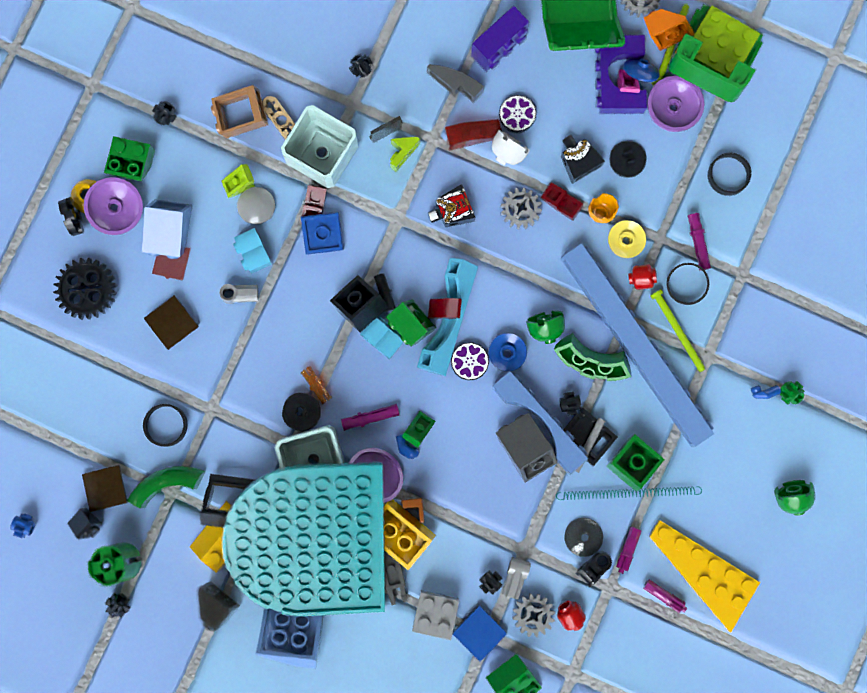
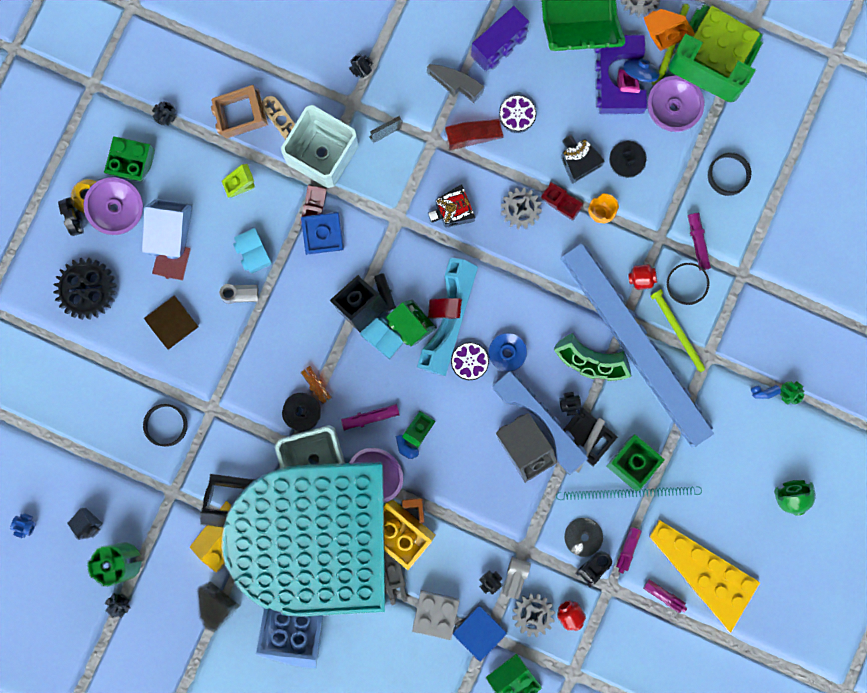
dark brown slope [82,465,128,512] -> none
green brick [127,466,206,508] -> none
light grey dish [237,187,275,224] -> none
lime slope [390,137,420,172] -> none
white cylinder [492,130,530,166] -> none
green cylinder [526,310,565,344] -> none
light yellow dish [608,221,646,258] -> none

